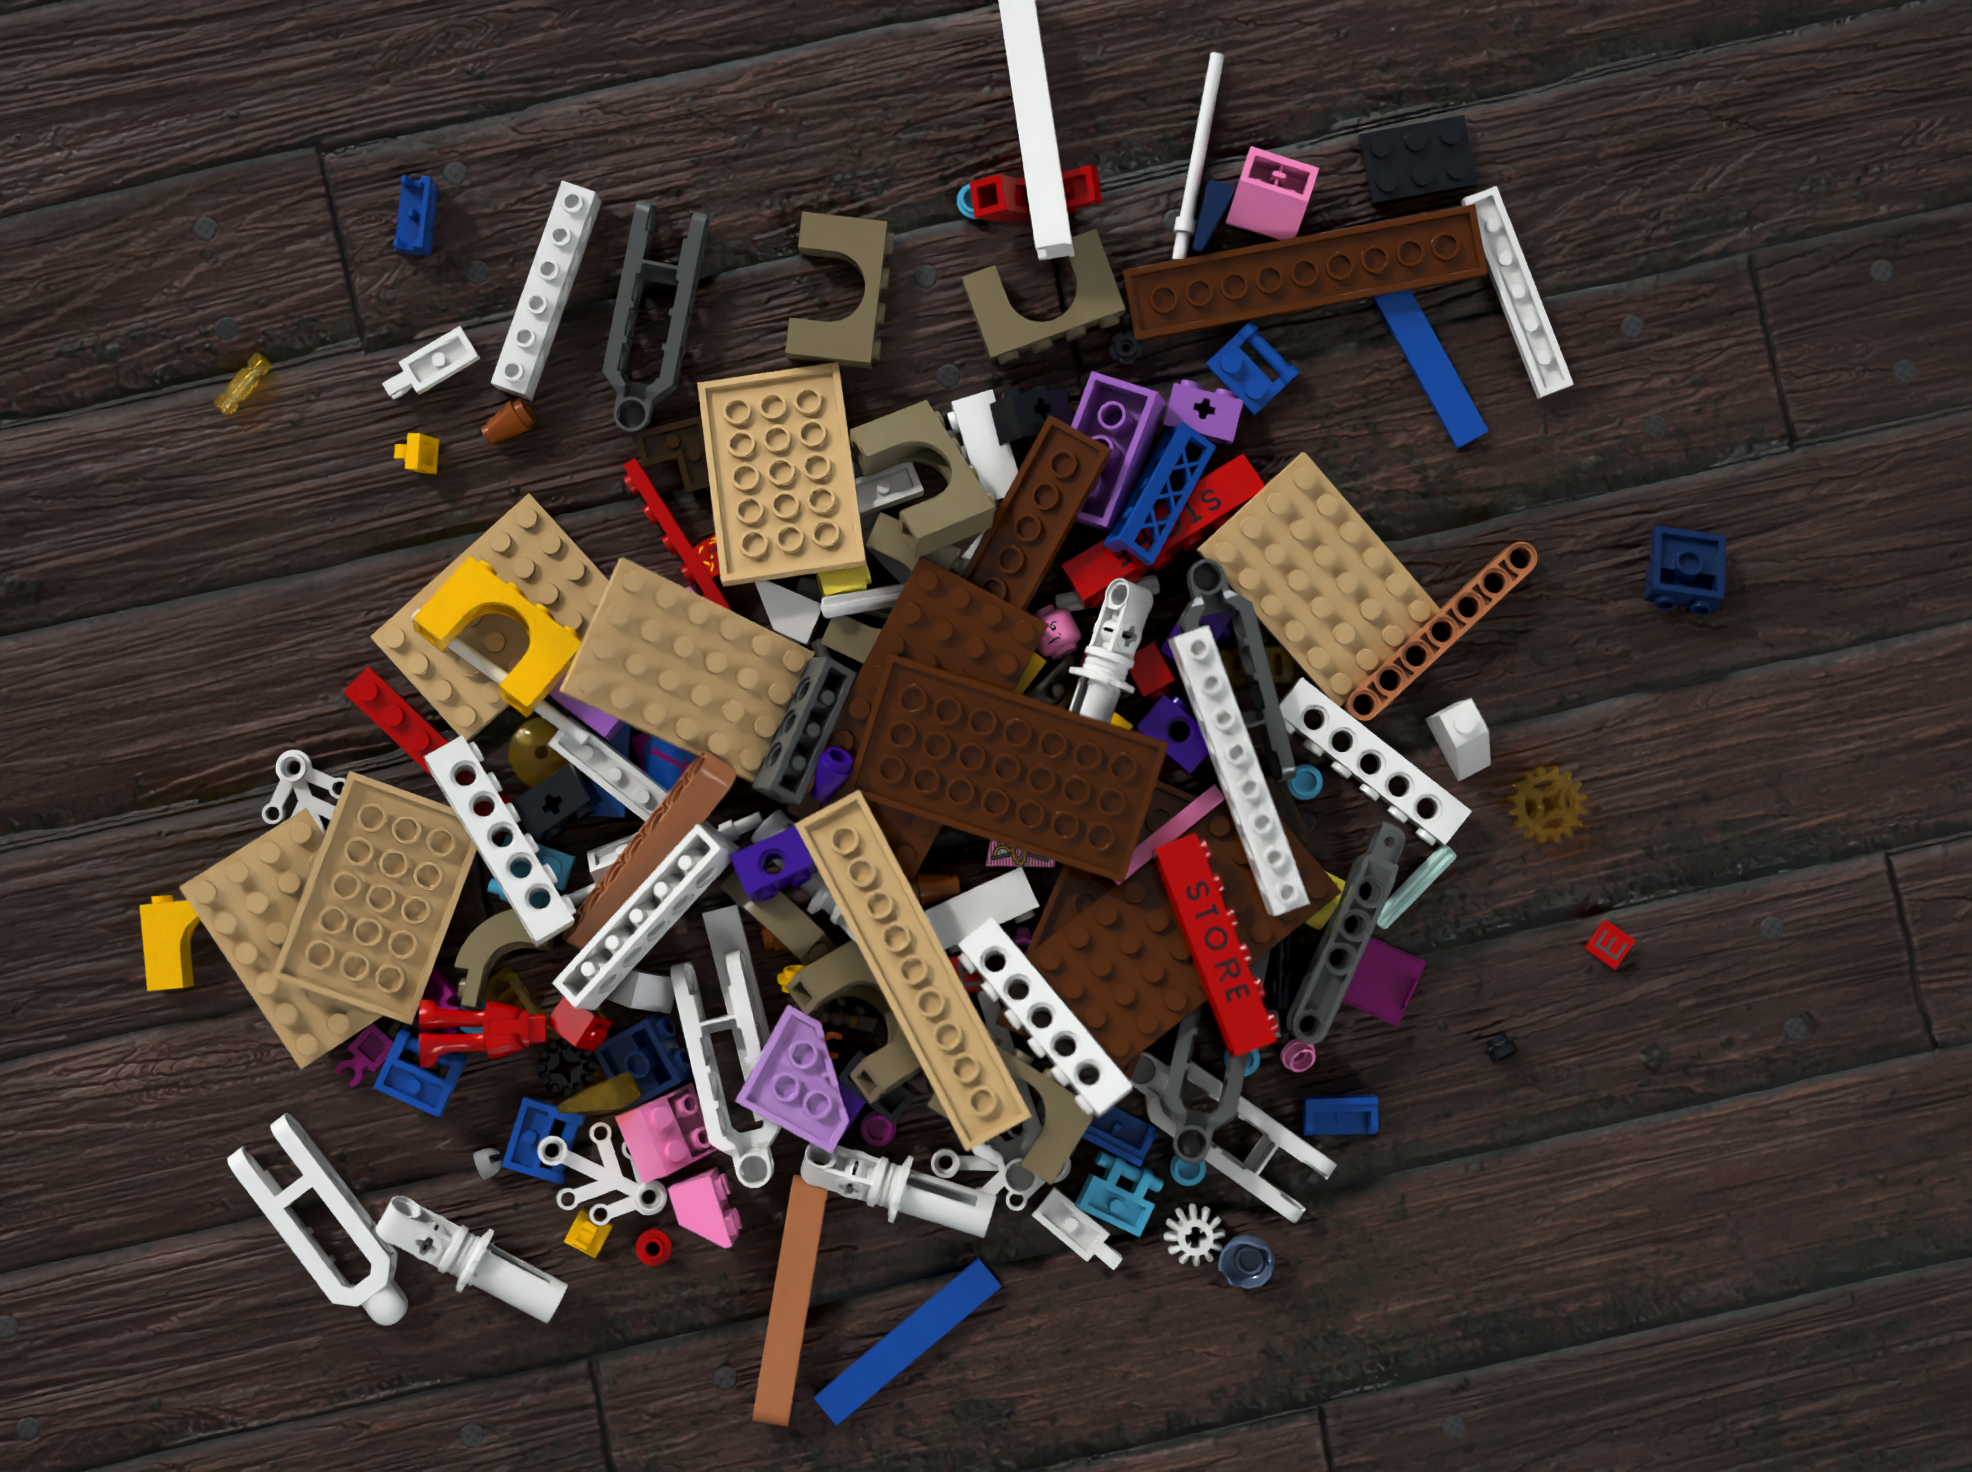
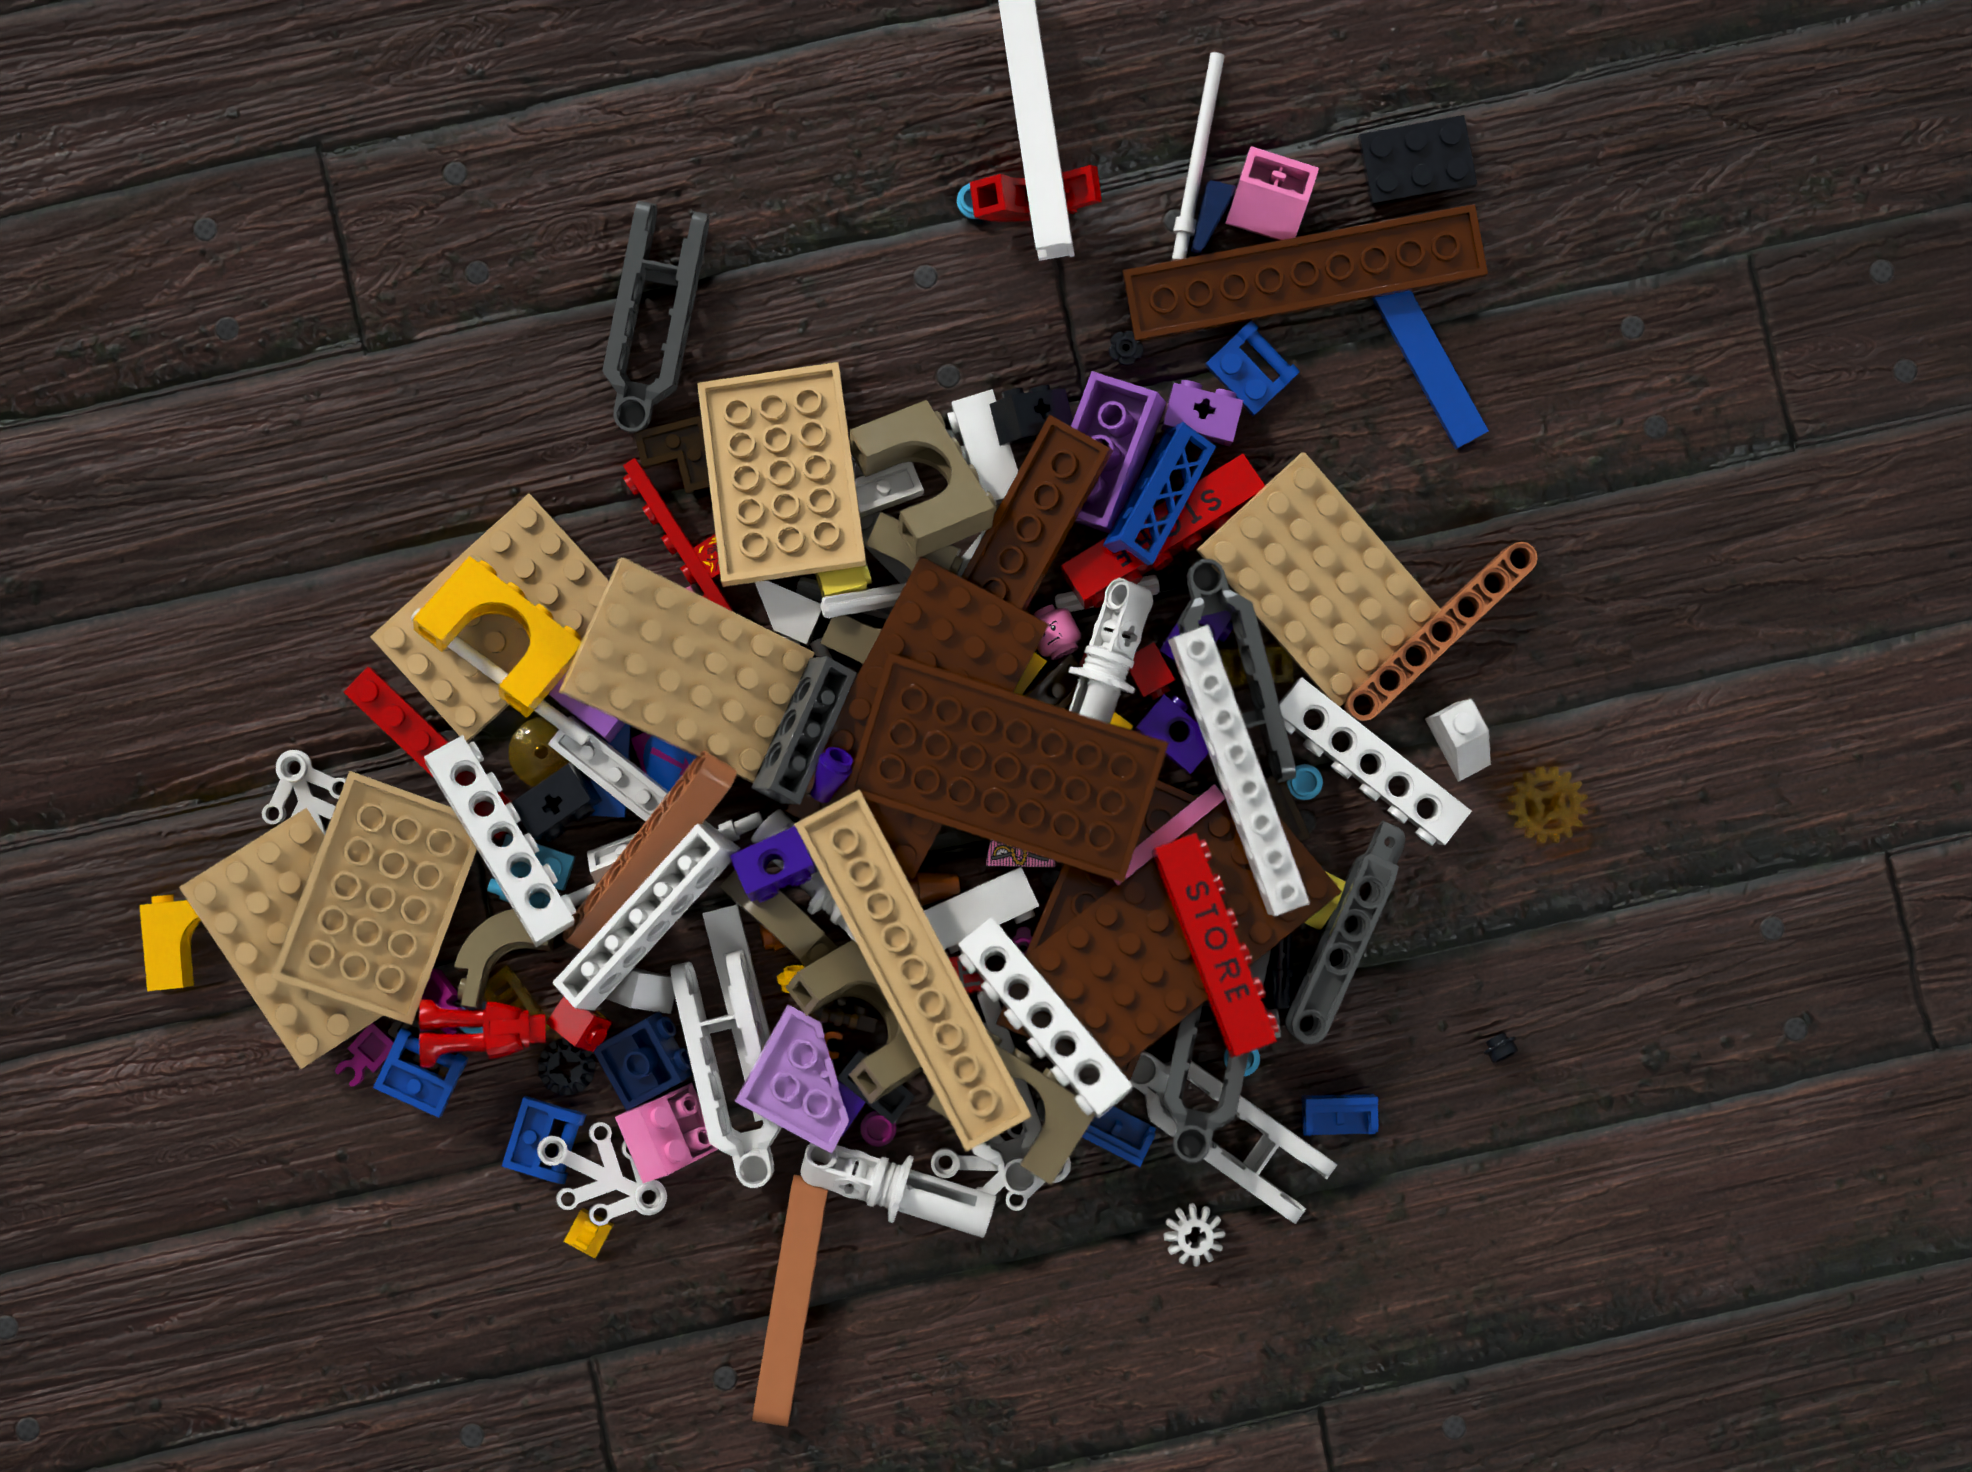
clear yellow axle [214,353,272,416] -> none
white piece [227,1113,408,1326] -> none
white piece [376,1196,568,1324] -> none
white plate [382,326,480,400] -> none
blue hinge [393,175,439,256] -> none
yellow tile [394,433,439,474] -> none
light grey hinge [473,1148,503,1180] -> none
dark orange cone [481,397,537,445] -> none
white brick [491,181,602,401] -> none
clear yellow slope [557,1071,640,1114] -> none
red plate [636,1229,672,1266] -> none
bright pink slope [668,1166,742,1248] -> none
dark tan arch [785,212,894,369] -> none
blue tile [814,1257,1002,1426] -> none
dark tan arch [962,229,1125,365] -> none
white plate [1032,1186,1123,1270] -> none
medium azure plate [1074,1150,1164,1237] -> none
medium azure plate [1170,1155,1206,1186] -> none
sand blue hair [1218,1234,1275,1289] -> none
bright pink plate [1280,1038,1316,1072] -> none
magenta piece [1342,937,1427,1027] -> none
light aqua axle [1376,845,1457,929] -> none
white plate [1461,186,1574,399] -> none
red tile [1583,920,1636,970] -> none
dark blue plate [1645,525,1726,615] -> none

